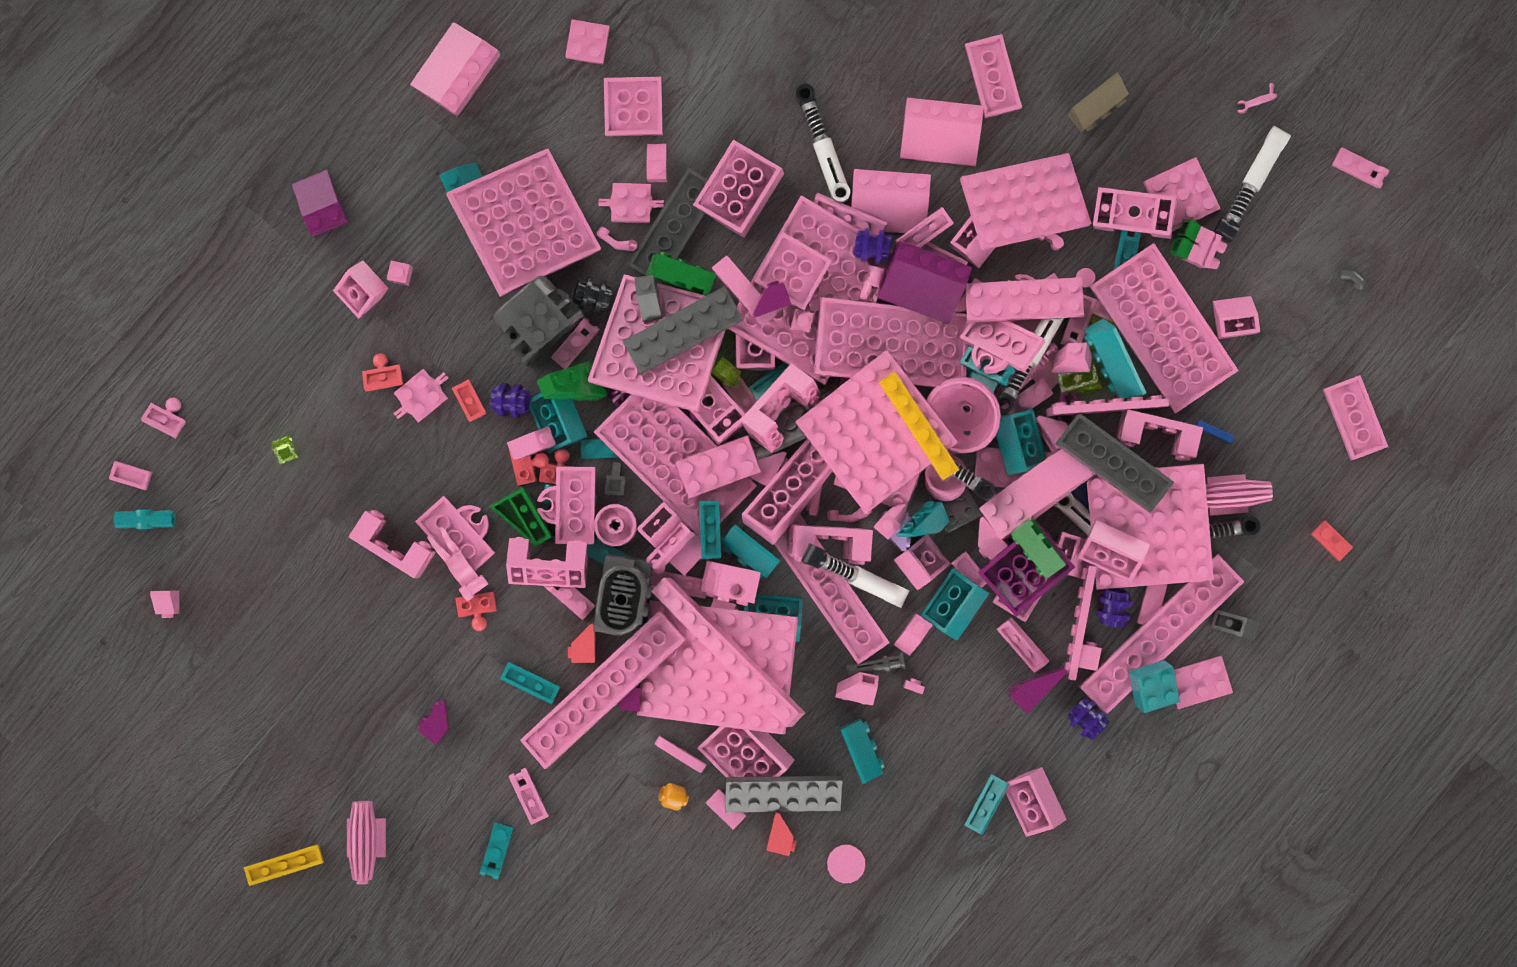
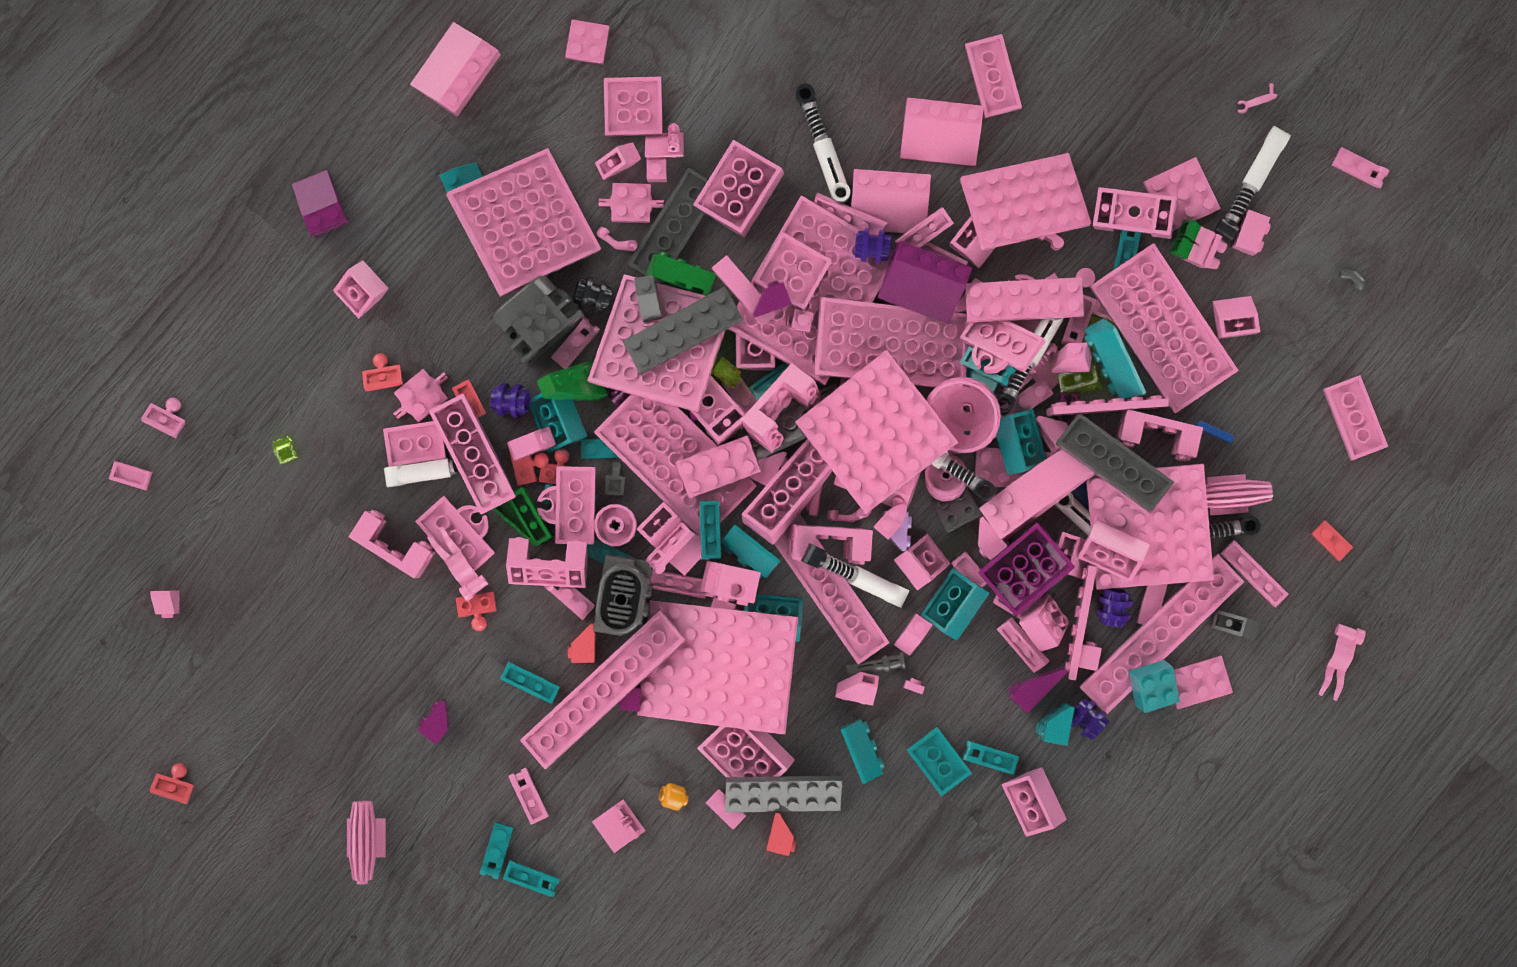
teal piece [114,510,175,529] -> none
yellow plate [244,844,324,886] -> none
bright pink brick [387,261,413,286] -> none
bright pink brick [651,577,805,727] -> none
bright pink beam [654,735,707,773] -> none
bright pink tile [827,844,865,883] -> none
bright pink hinge [860,266,886,303] -> none
yellow plate [879,372,960,480] -> none
teal slope [896,501,950,537] -> none
teal plate [965,774,1009,835] -> none
green wedge [1011,516,1066,578] -> none
dark tan slope [1067,72,1129,133] -> none
none -> coral plate [150,763,194,804]
none -> bright pink plate [383,421,447,467]
none -> white piece [384,449,510,487]
none -> bright pink slope [429,394,516,515]
none -> teal plate [503,860,560,897]
none -> bright pink hinge [592,799,646,853]
none -> bright pink slope [595,142,641,180]
none -> bright pink hinge [645,123,684,158]
none -> teal plate [906,727,972,797]
none -> teal plate [962,740,1019,775]
none -> bright pink slope [1019,594,1069,652]
none -> teal slope [1035,703,1074,746]
none -> bright pink tile [1220,540,1289,608]
none -> bright pink brick [1232,210,1271,256]
none -> bright pink flag [1318,624,1366,701]

